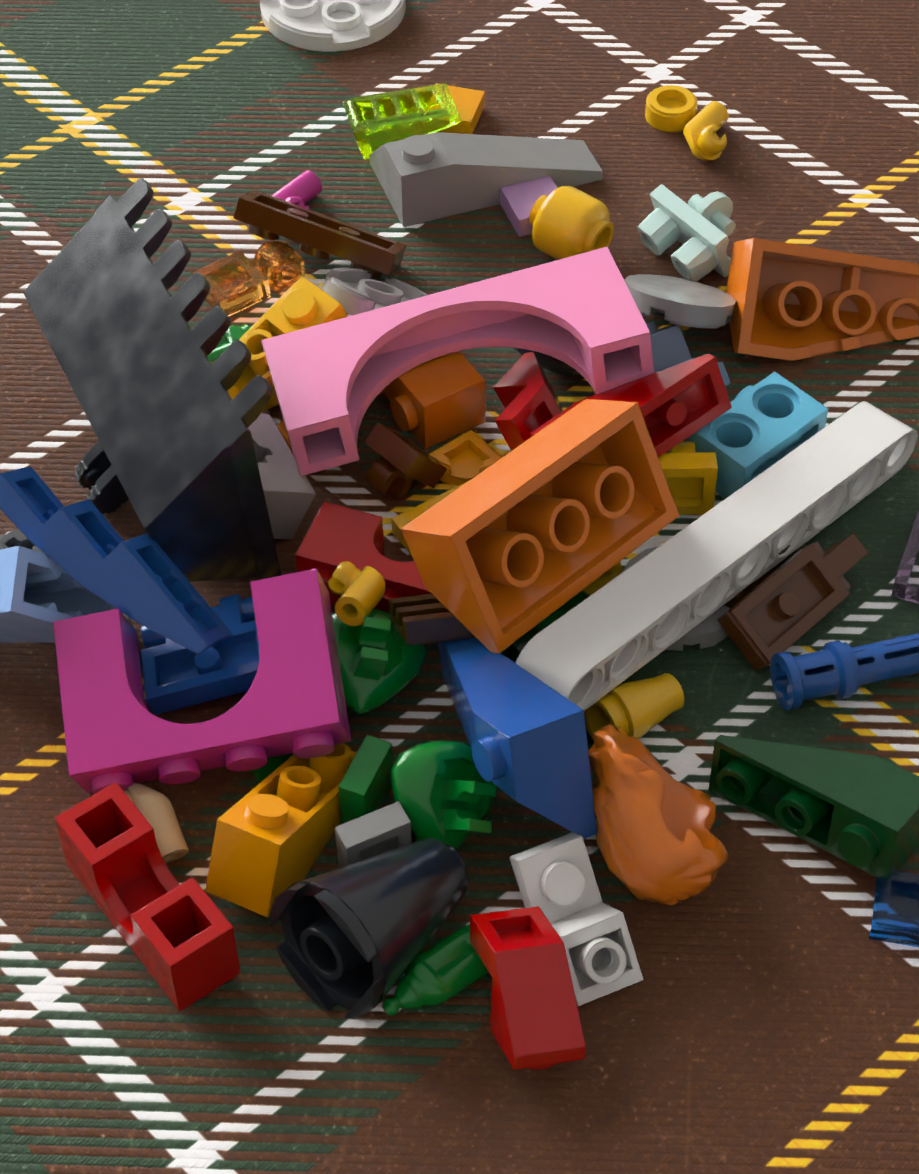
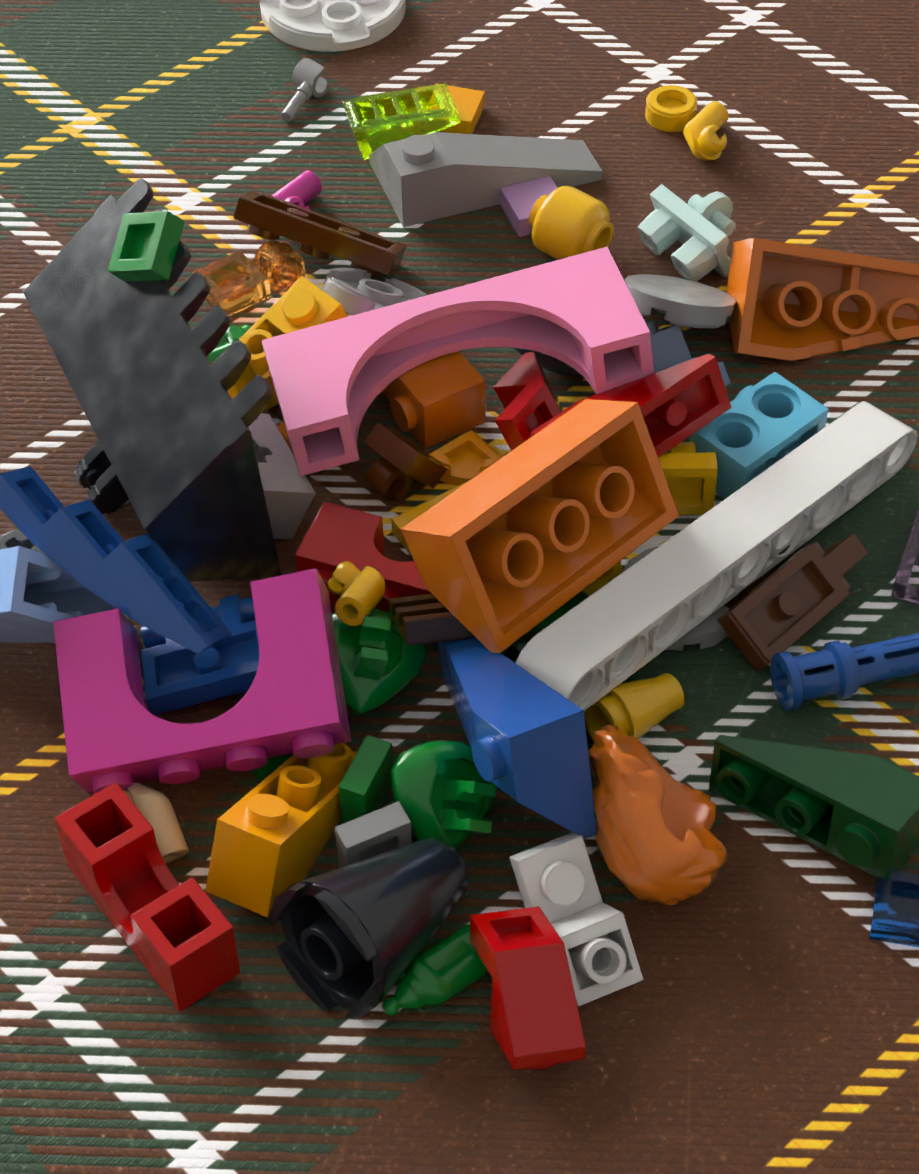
none -> green tile [107,211,185,282]
none -> light grey hand [281,58,328,122]

